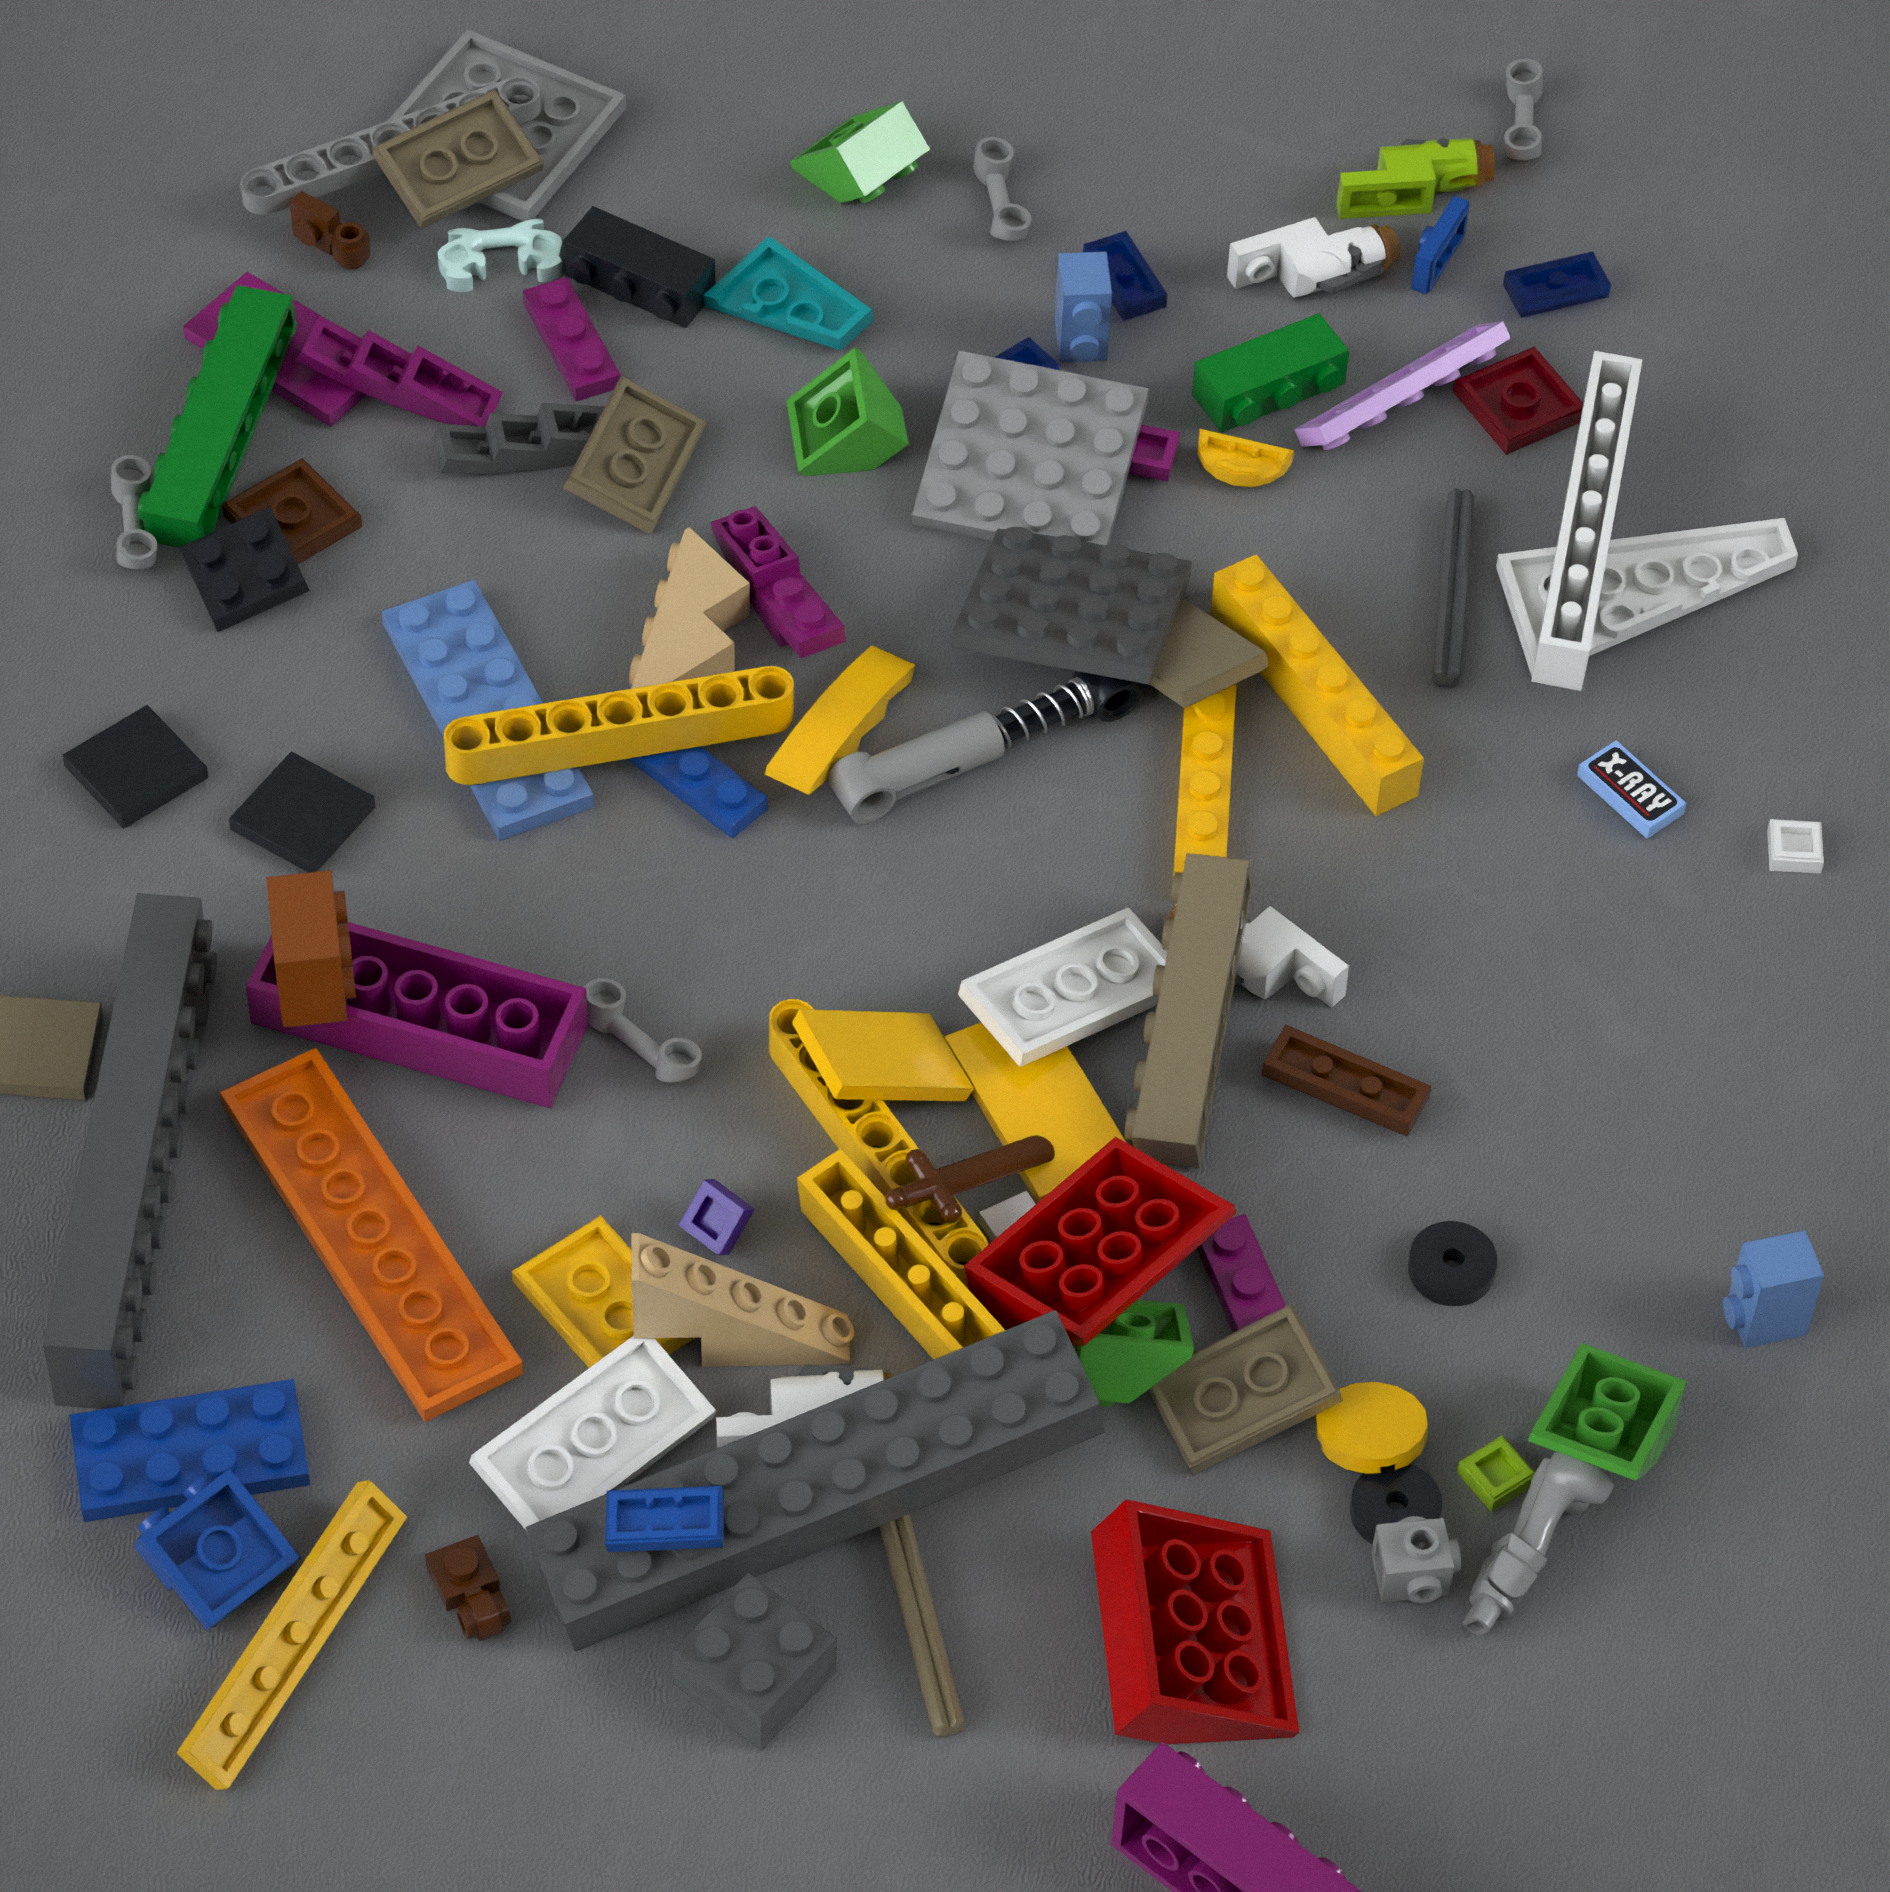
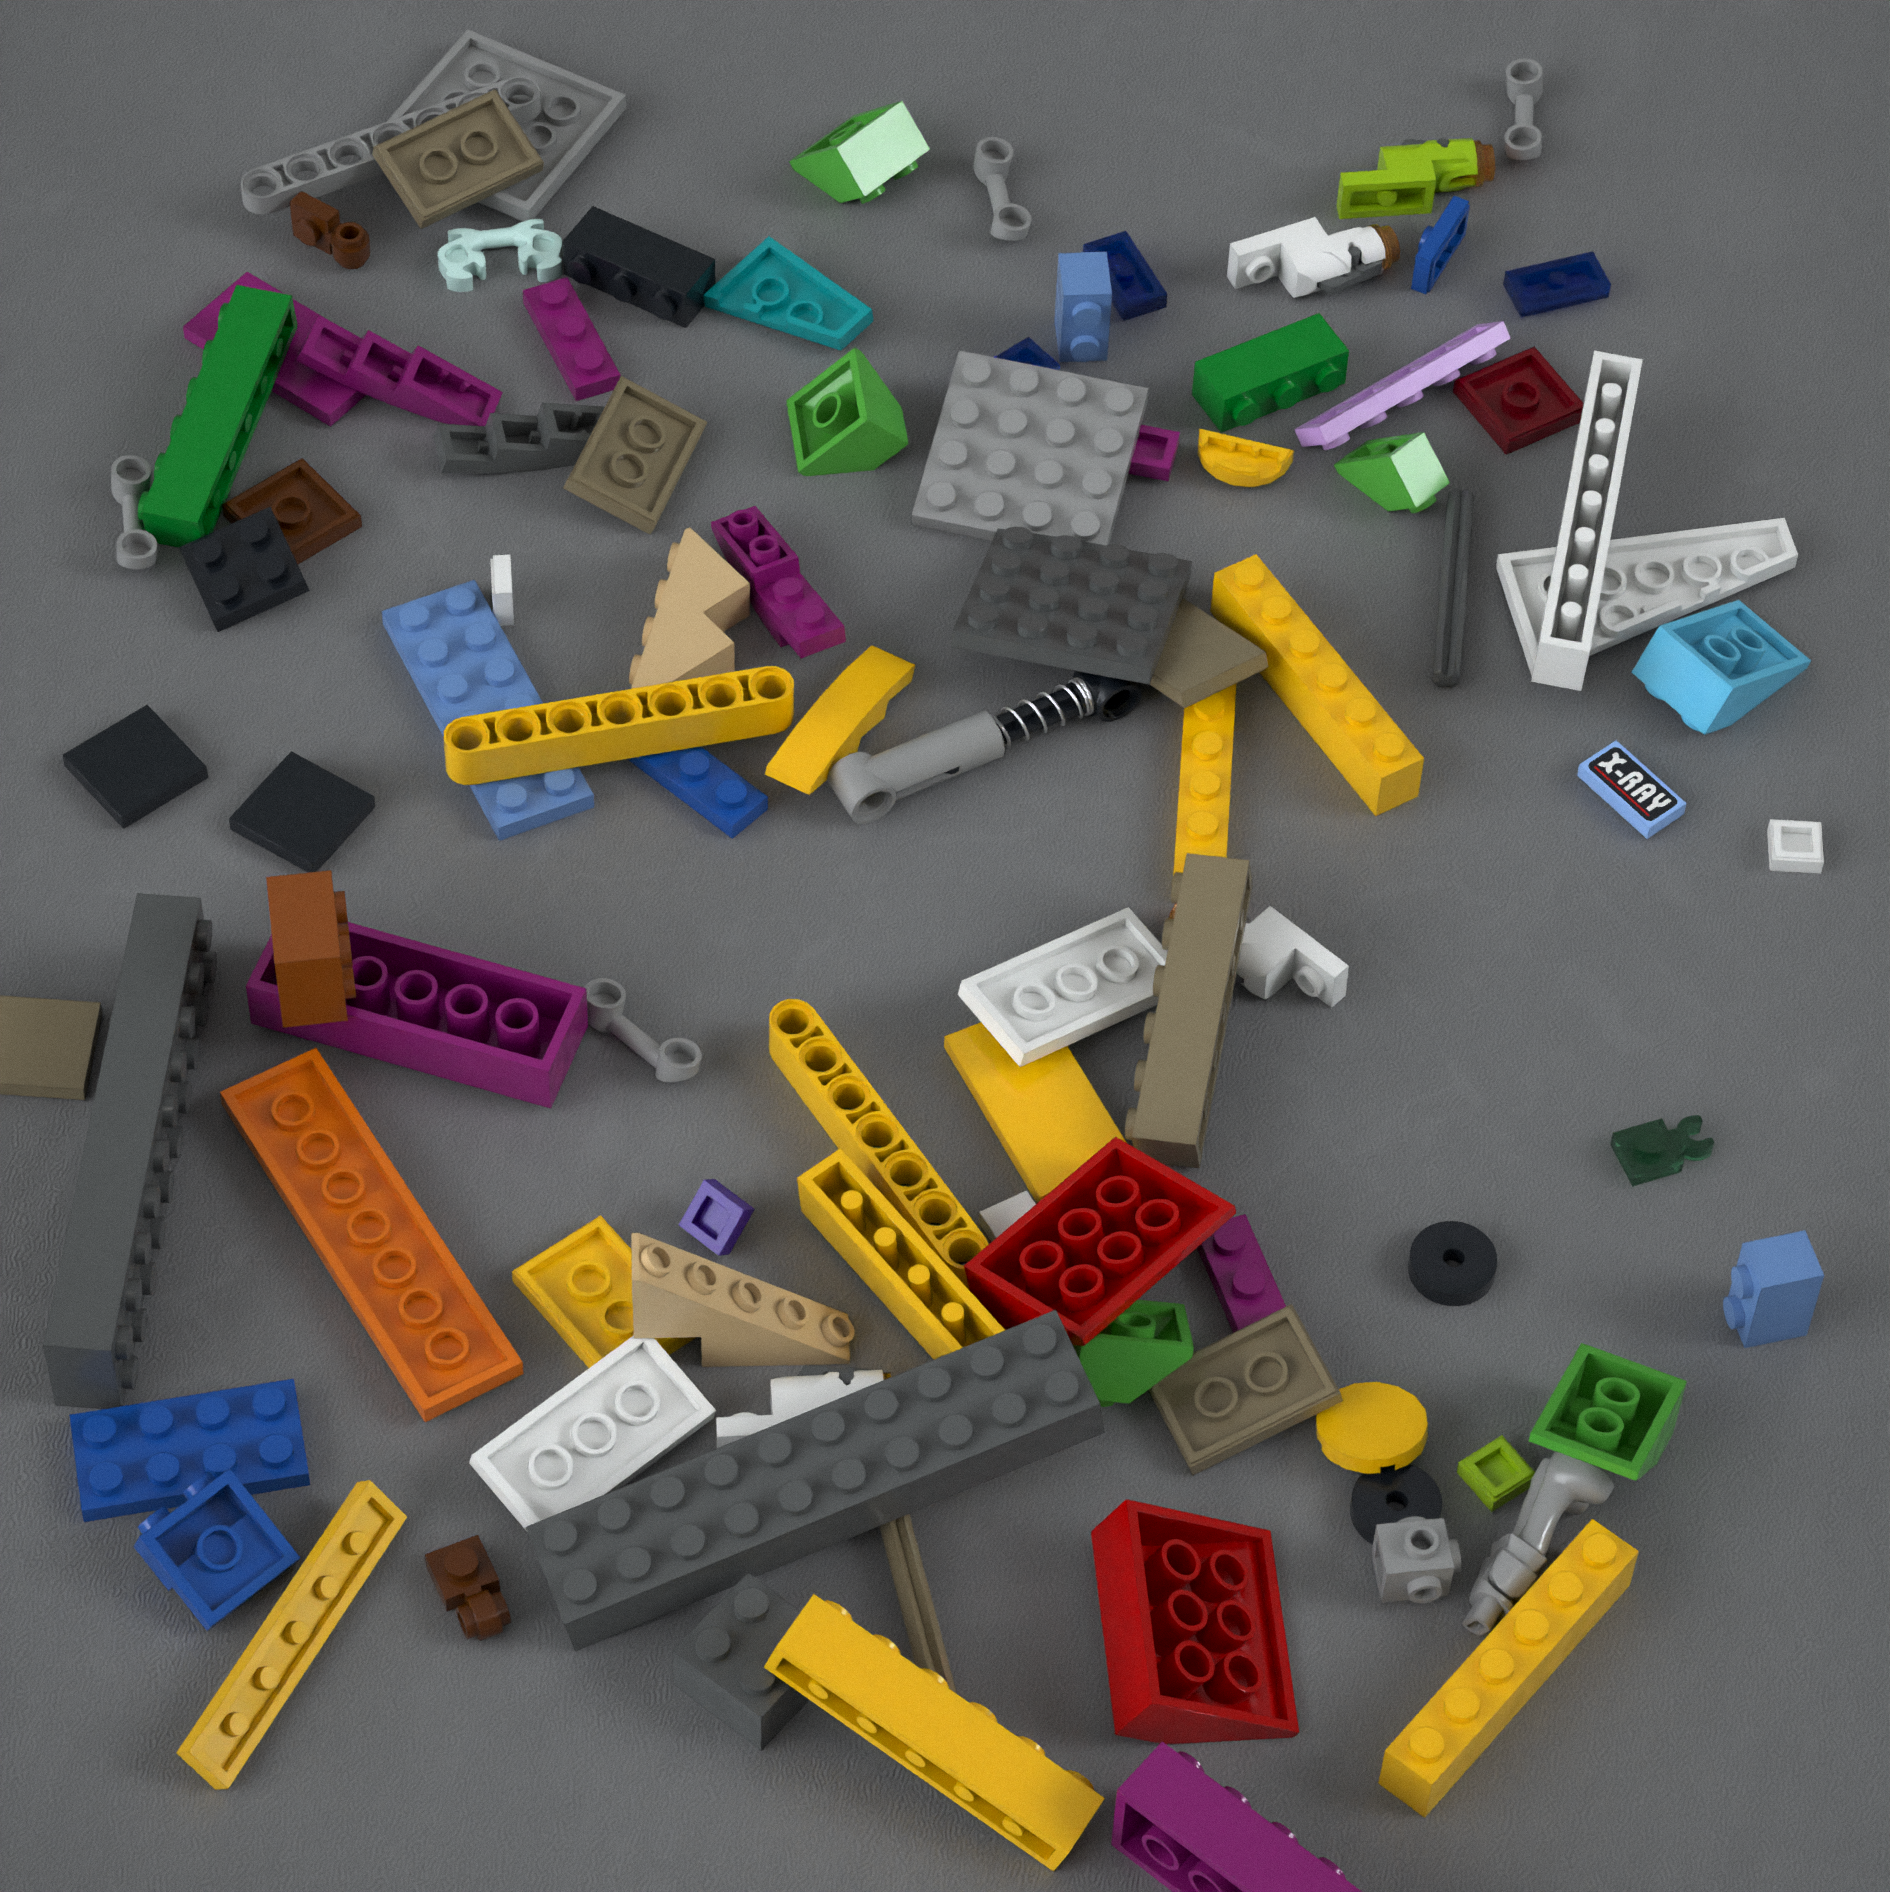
blue plate [605,1486,724,1552] -> none
yellow tile [792,1009,974,1102] -> none
reddish brown sword [885,1135,1055,1224] -> none
reddish brown plate [1262,1024,1431,1137] -> none
none -> white tile [490,555,514,626]
none -> yellow brick [764,1594,1105,1872]
none -> bright green slope [1334,432,1450,513]
none -> yellow brick [1378,1519,1639,1818]
none -> clear green plate [1610,1115,1714,1187]
none -> medium azure slope [1631,600,1811,735]

